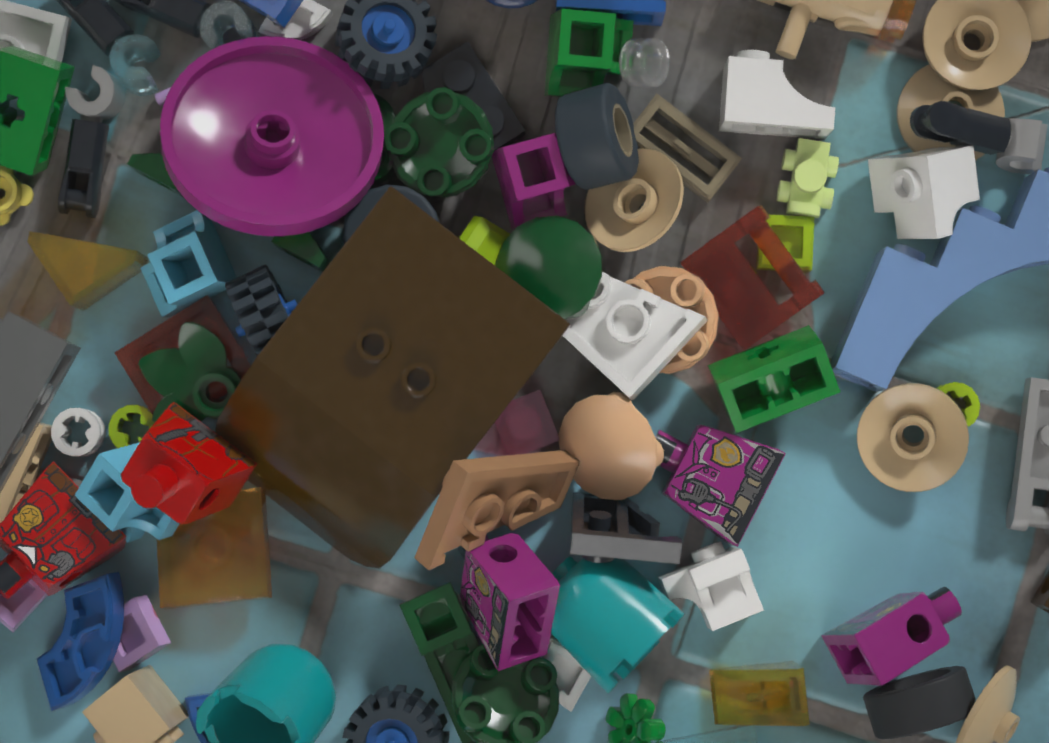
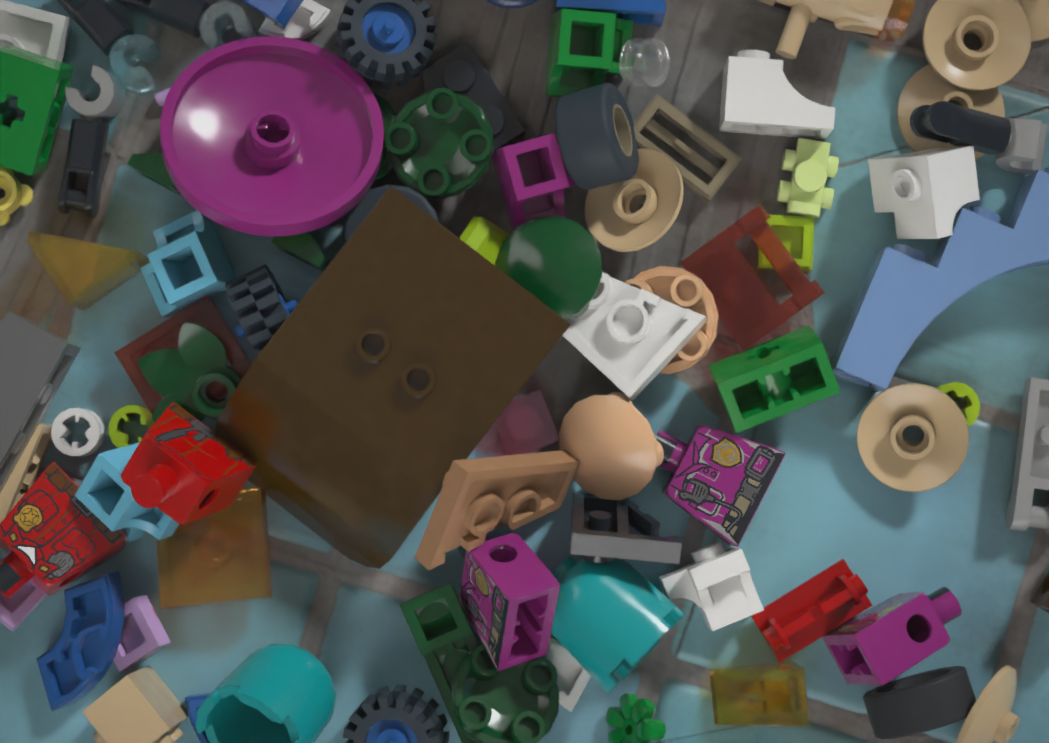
none -> red hinge [751,558,872,663]

